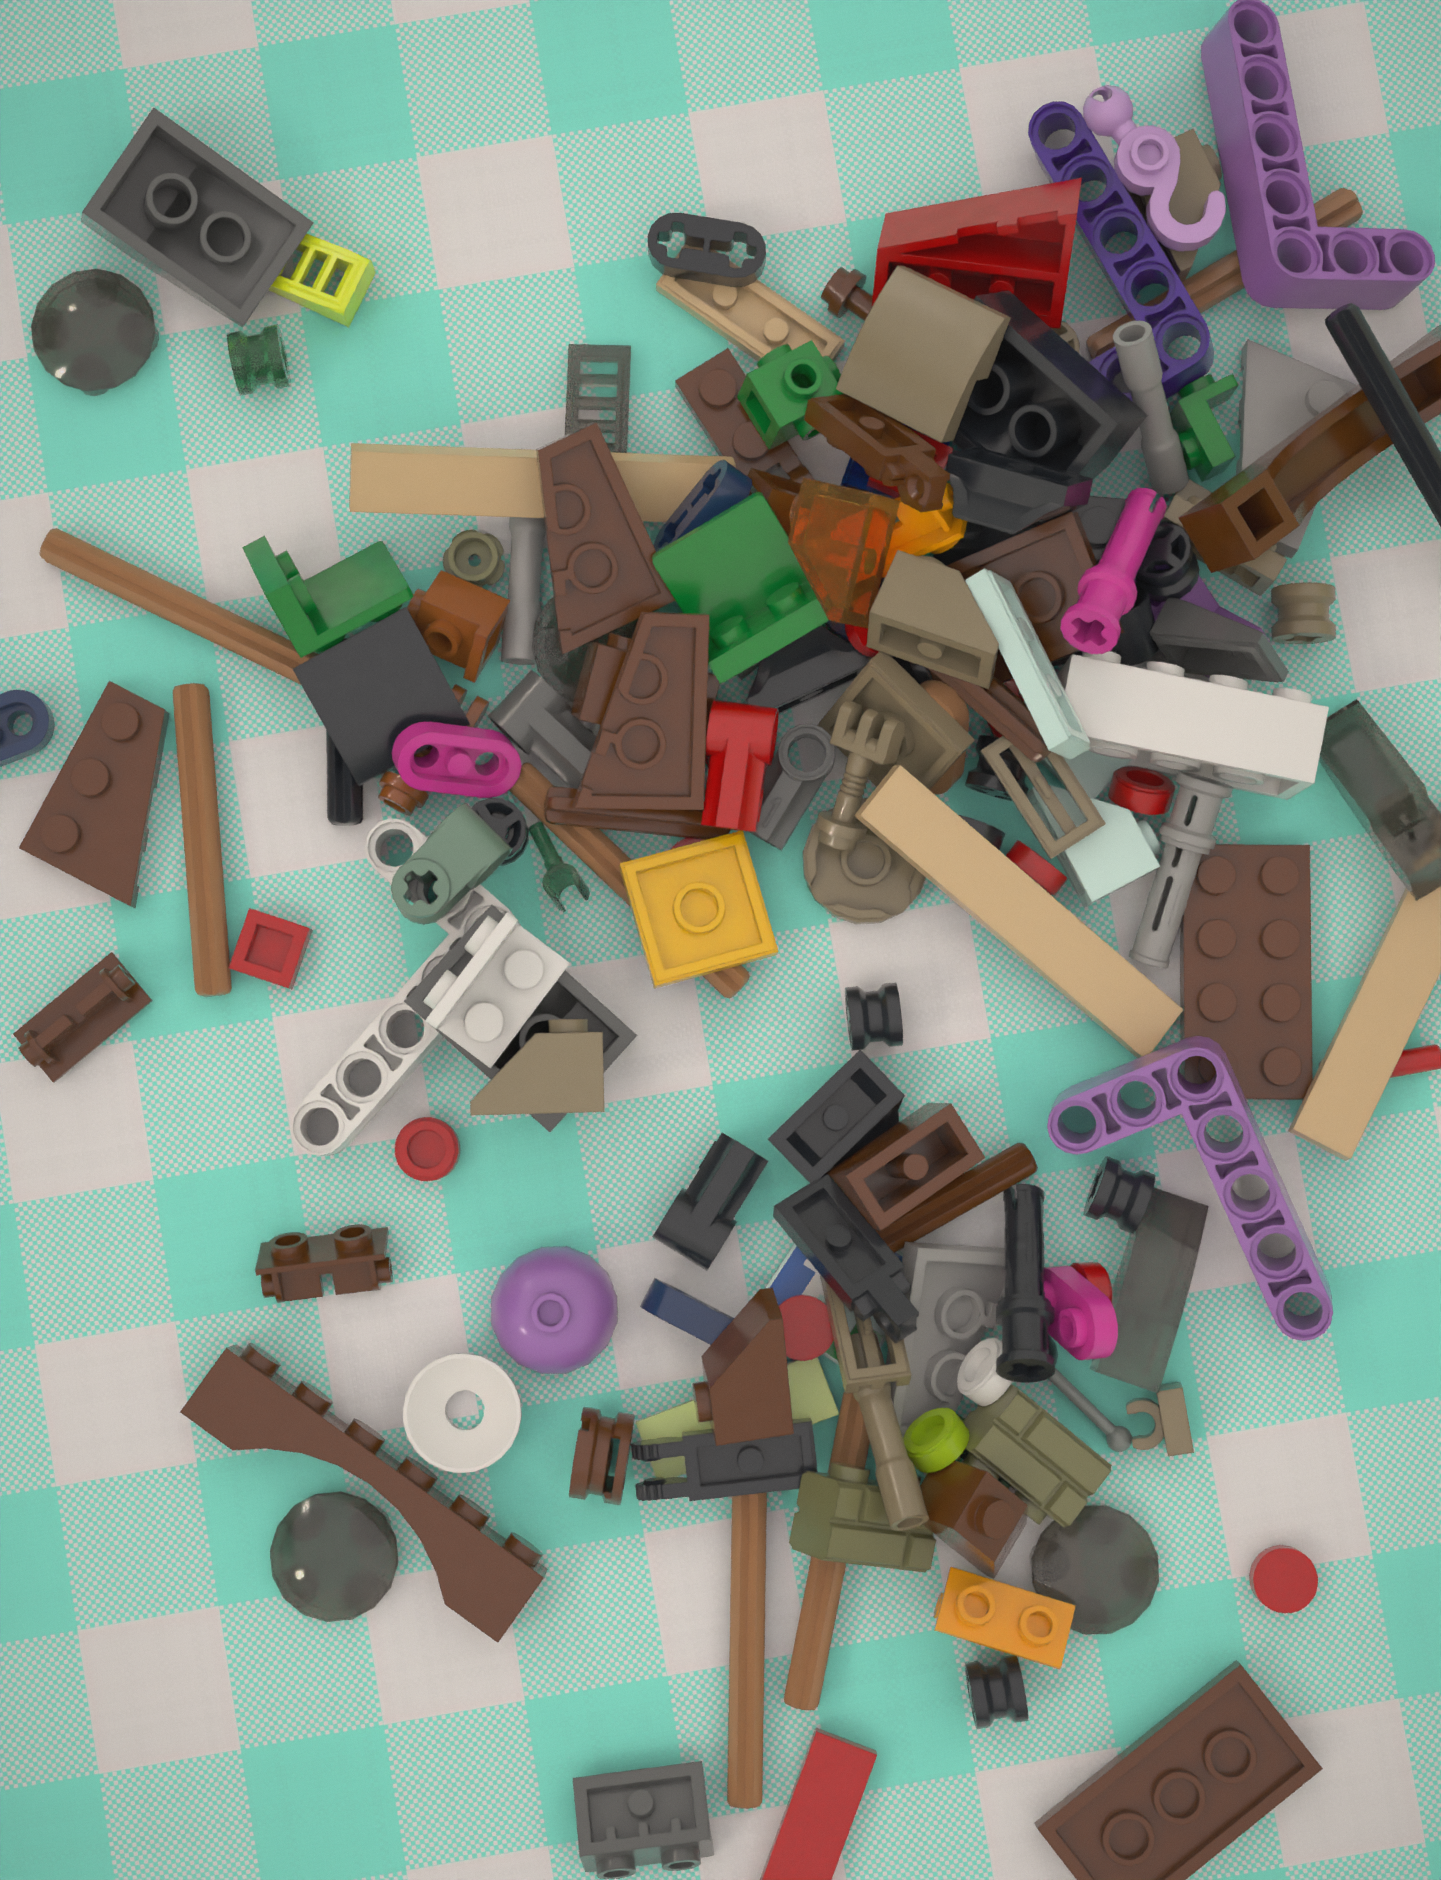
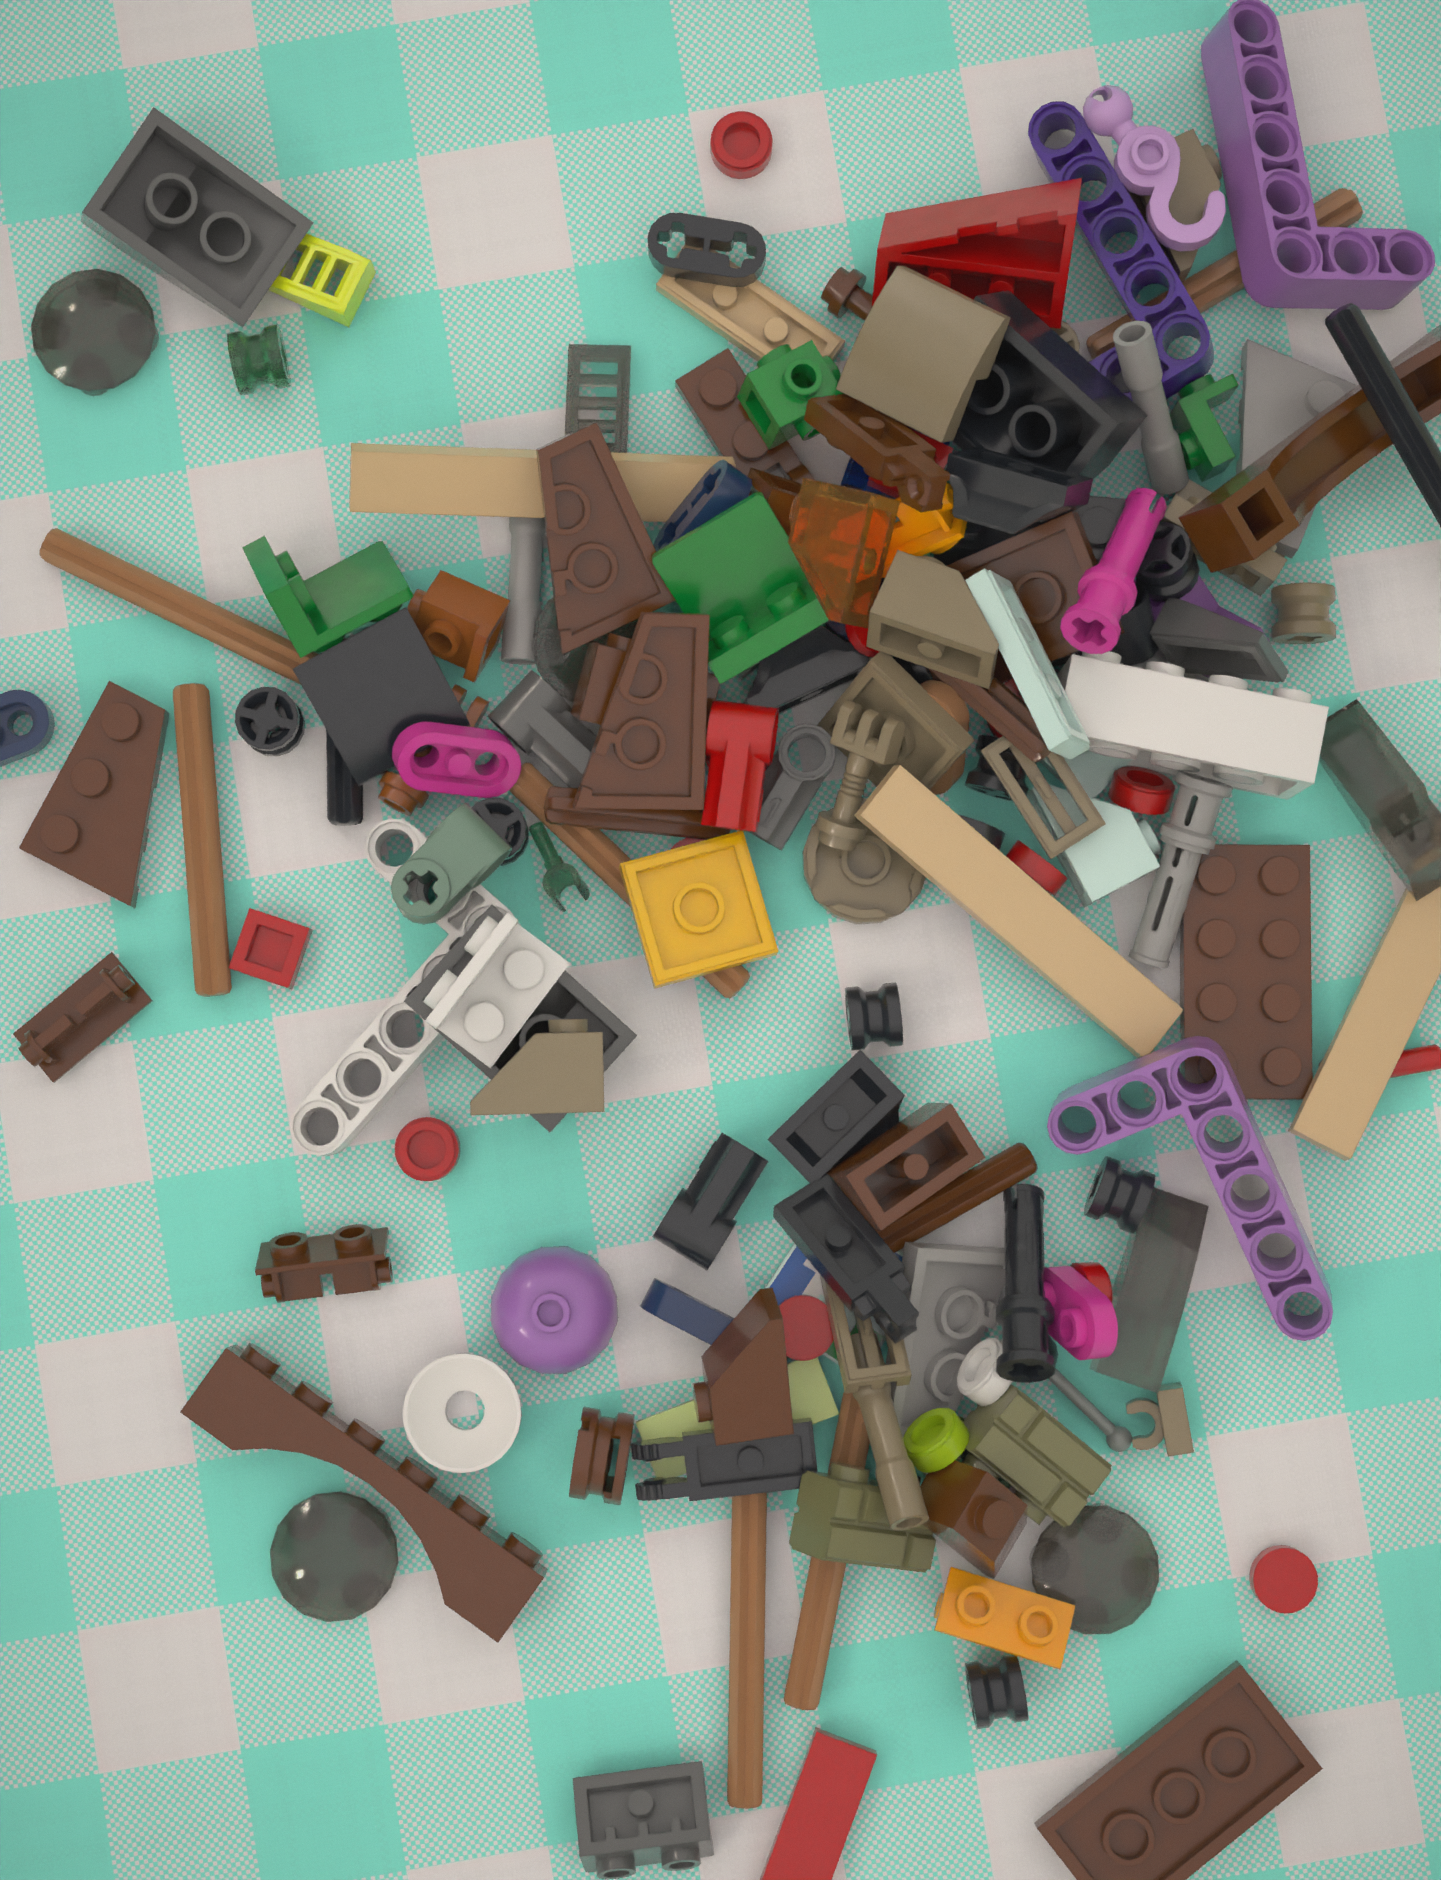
olive plate [443,530,505,588] -> none
none -> black wheel [235,687,305,757]
none -> red tile [710,111,773,179]

